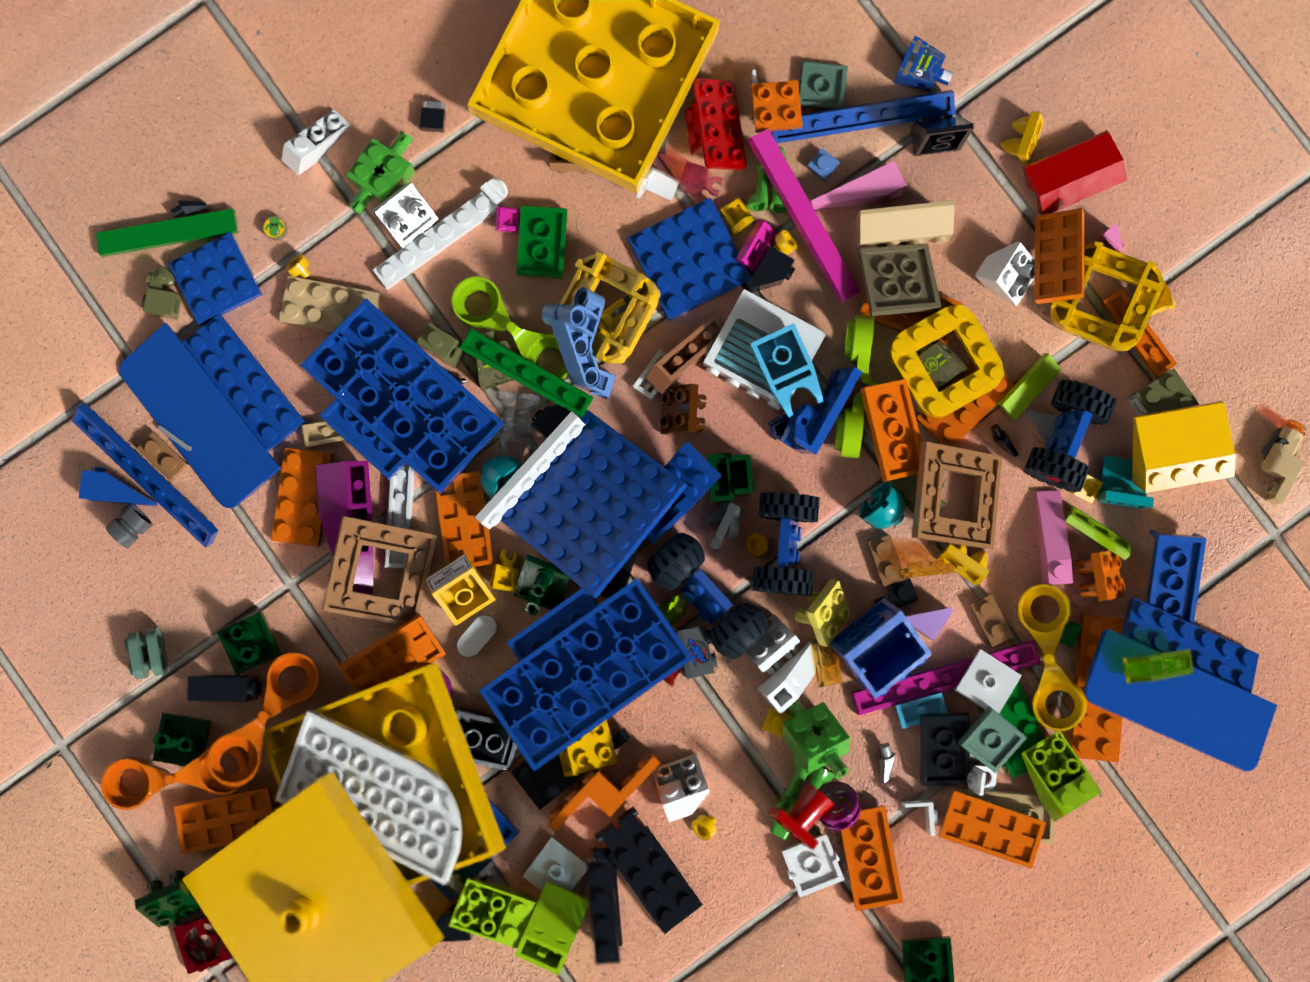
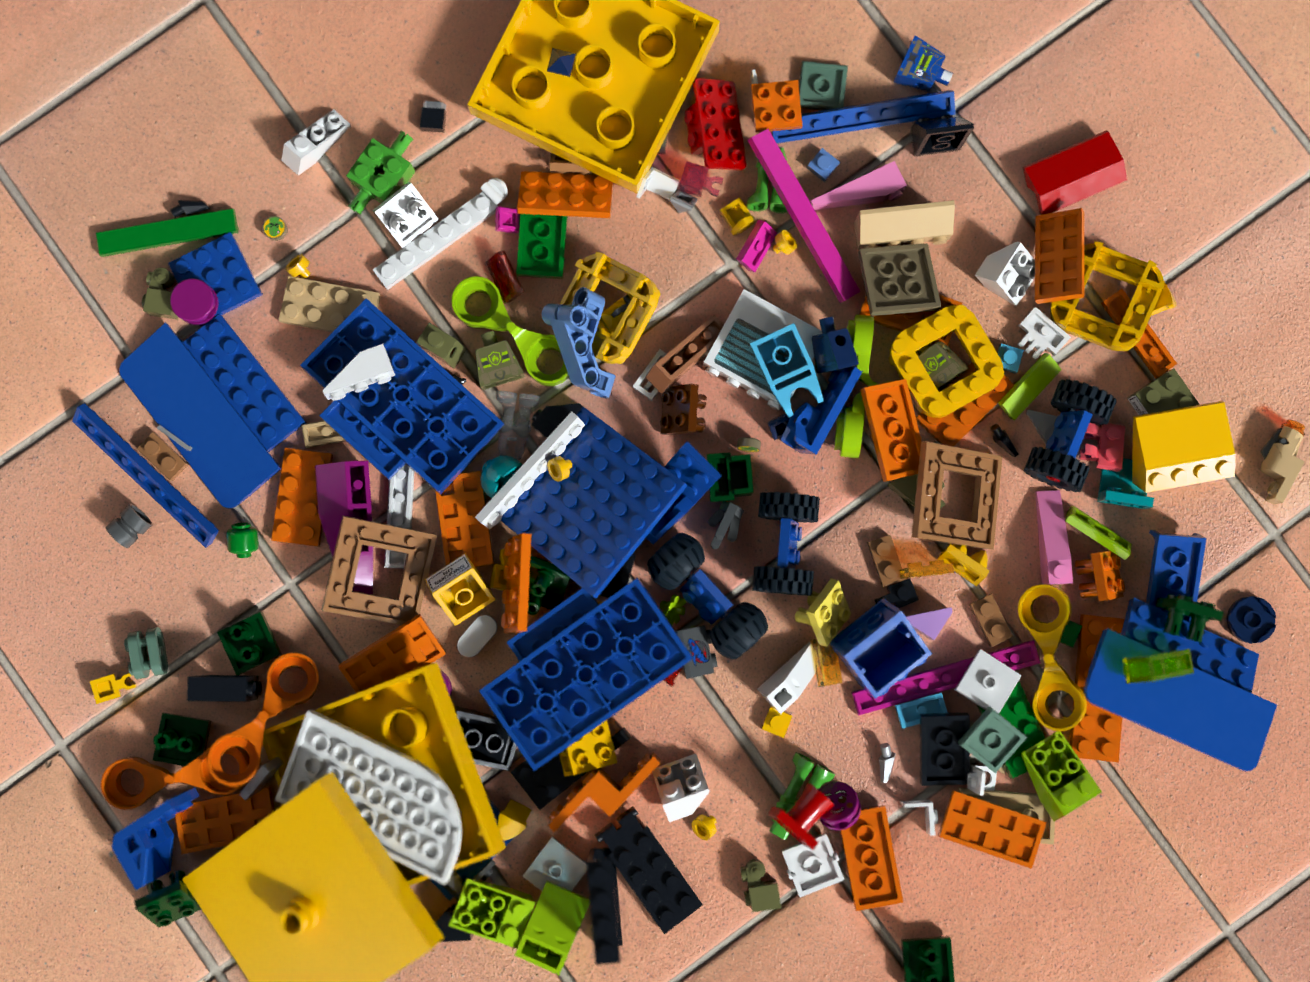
blue slope [79,467,157,507] -> none
dark red piece [173,916,234,974] -> none
green tile [459,328,594,418] -> none
blue plate [628,197,751,321] -> none
light orange tile [745,533,769,557] -> none
white plate [745,614,800,674] -> none
black slope [746,246,796,293] -> none
bright green brick [782,699,850,779] -> none
teal cylinder [859,481,906,529] -> none
yellow tile [1000,111,1044,164] -> none
yellow plate [1070,475,1103,504] -> none
bright pink slope [1098,223,1125,252] -> none
none -> yellow plate [89,673,137,704]
none -> blue bracket [112,788,200,890]
none -> magenta head [170,279,219,325]
none -> green head [226,522,259,558]
none -> flat silver tile [240,756,284,801]
none -> white slope [323,344,395,401]
none -> clear red plate [485,250,524,304]
none -> yellow tile [498,799,532,840]
none -> orange plate [501,533,531,634]
none -> orange plate [517,171,613,218]
none -> dark blue slope [547,48,576,77]
none -> yellow tile [547,456,572,482]
none -> light grey slope [670,190,698,213]
none -> dark tan tile [737,437,761,452]
none -> olive brick [740,859,781,912]
none -> dark blue torso [812,316,859,374]
none -> medium azure plate [997,343,1024,374]
none -> white hinge [1017,307,1071,360]
none -> coral plate [1079,423,1125,472]
none -> dark green plate [1155,594,1224,643]
none -> dark blue tile [1226,596,1276,644]

